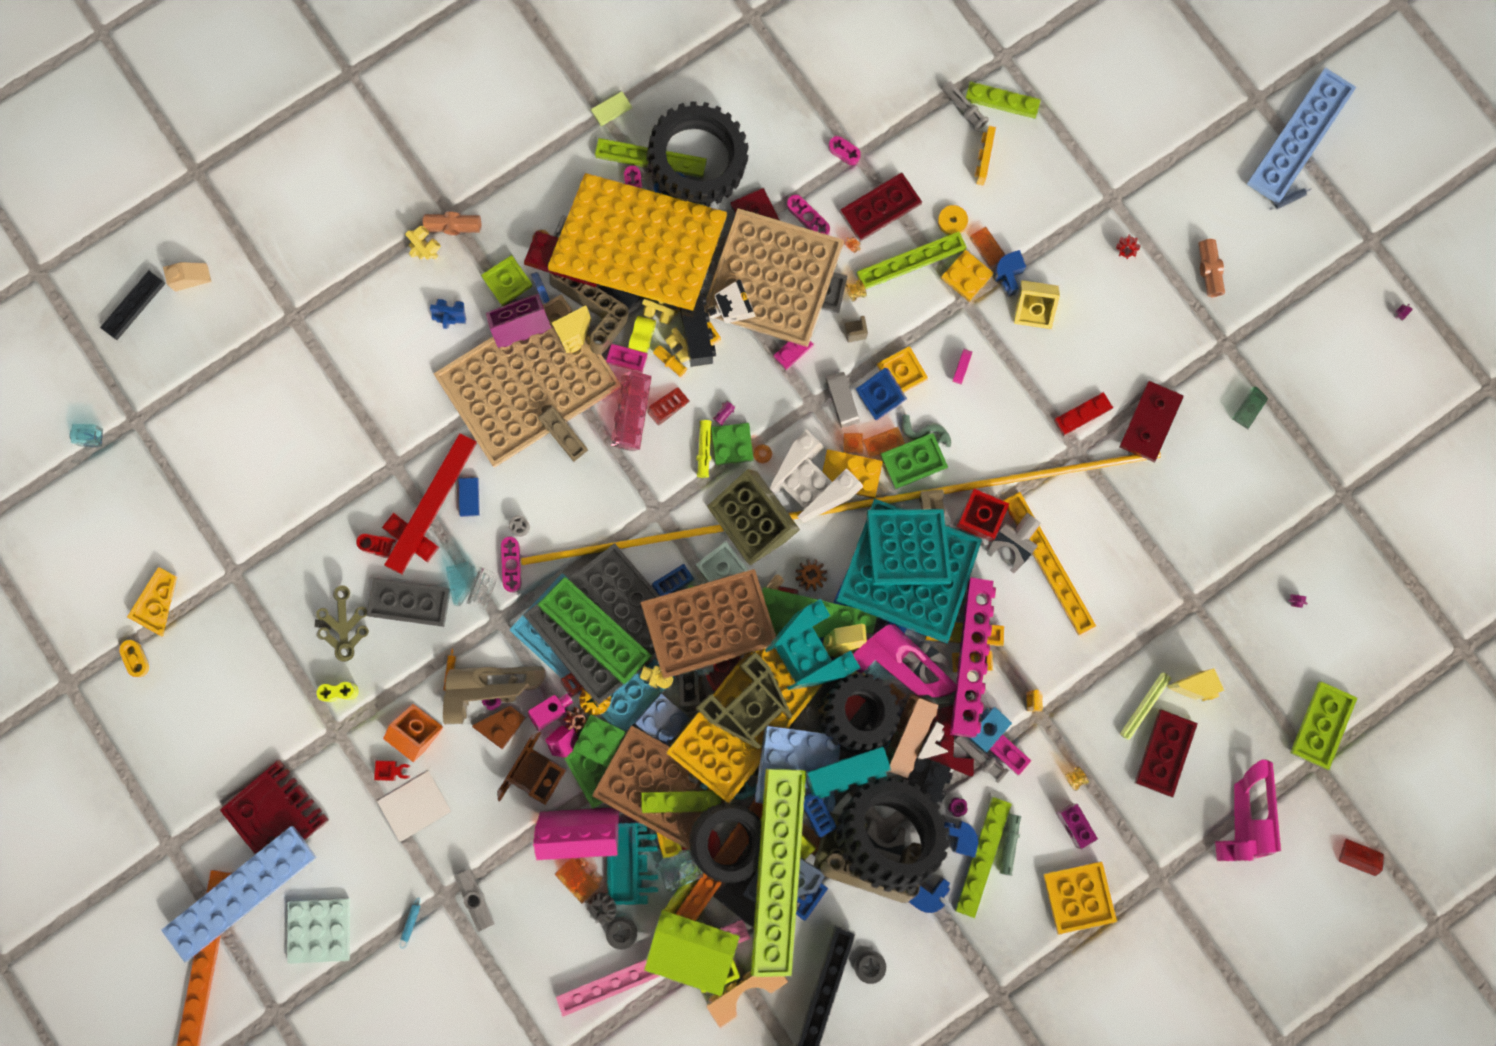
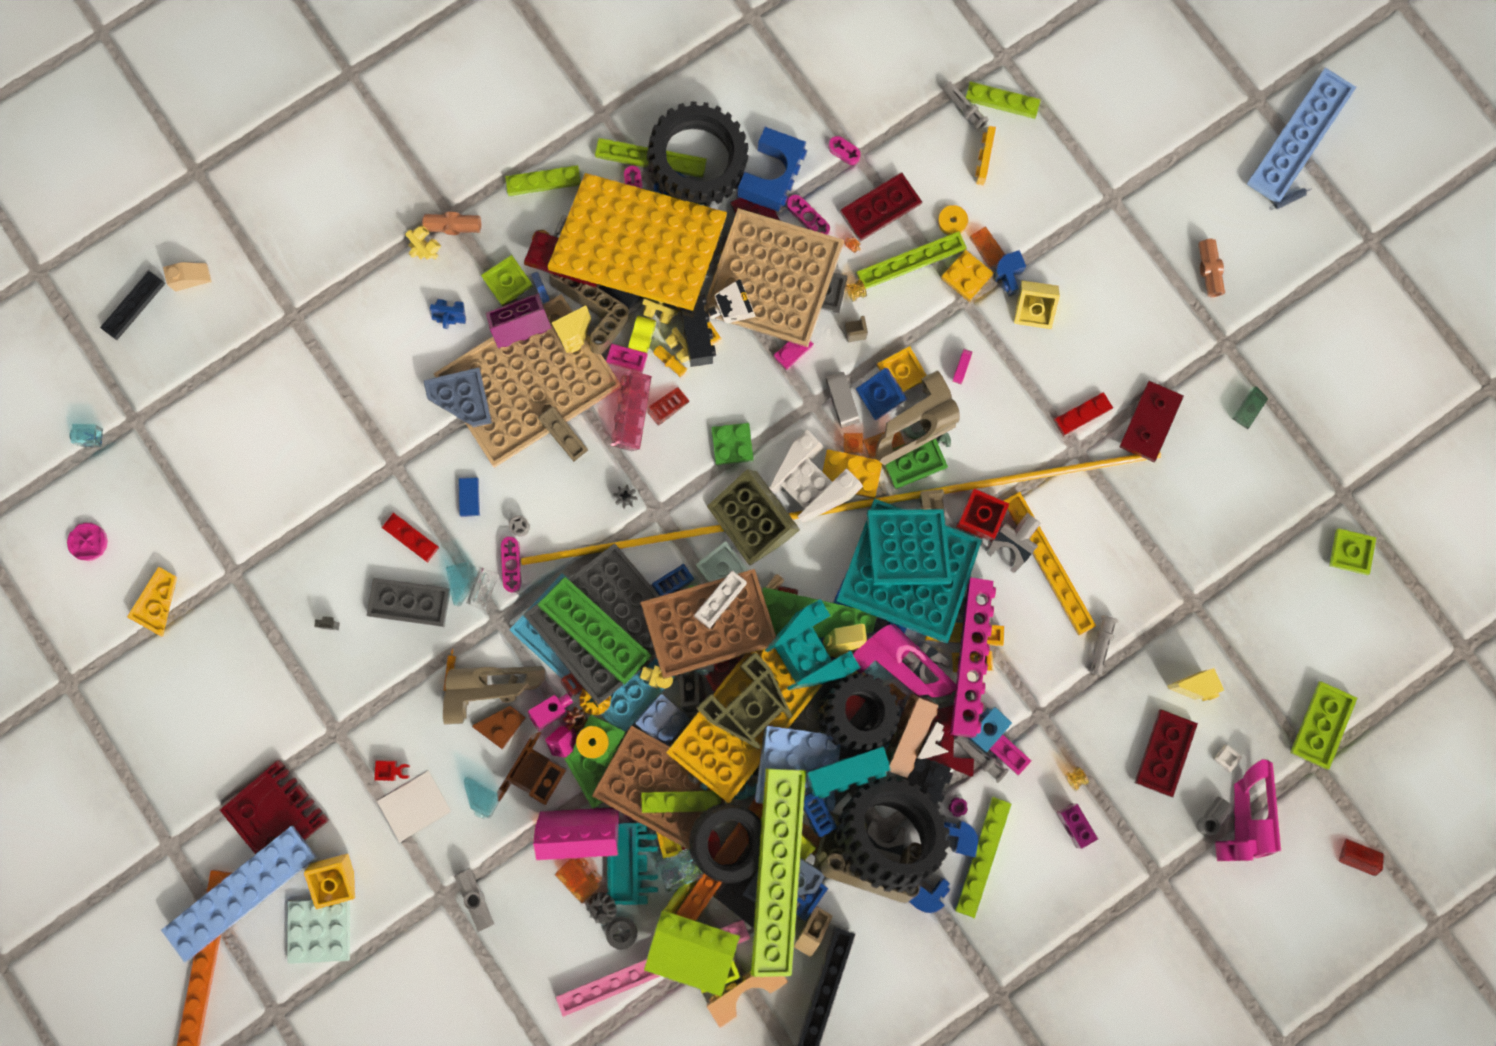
yellow plate [119,640,149,677] -> none
olive plant [315,585,369,662] -> none
neon yellow axle [316,682,359,702] -> none
red piece [356,534,396,558] -> none
orange slope [383,704,443,763] -> none
red tile [384,433,477,575] -> none
medium azure piece [399,898,421,949] -> none
magenta plate [482,698,501,710] -> none
yellowish green tile [591,92,632,126] -> none
neon yellow pin [696,420,712,478] -> none
magenta pin [713,401,736,426] -> none
clear orange plate [753,444,772,464] -> none
reddish brown gear [795,559,827,592] -> none
dark grey gear [854,950,887,984] -> none
sand green pin [1000,814,1022,876] -> none
yellow slope [1026,690,1043,711] -> none
yellow plate [1043,861,1117,935] -> none
red gear [1116,234,1141,259] -> none
yellowish green axle [1120,673,1171,740] -> none
magenta plate [1288,594,1308,608] -> none
magenta plate [1395,304,1413,321] -> none
none -> dark pink tile [67,523,108,561]
none -> yellow slope [303,853,355,909]
none -> sand blue plate [423,368,492,427]
none -> clear light blue slope [463,777,499,819]
none -> lime plate [505,165,581,196]
none -> yellow piece [576,726,609,758]
none -> dark grey gear [614,484,638,509]
none -> white tile [694,570,747,629]
none -> blue arch [737,127,808,212]
none -> tan slope [794,906,833,957]
none -> dark tan panel [876,370,960,465]
none -> light grey pin [1090,615,1118,676]
none -> dark grey piece [1196,797,1232,835]
none -> white tile [1213,744,1243,772]
none -> lime plate [1329,528,1377,575]

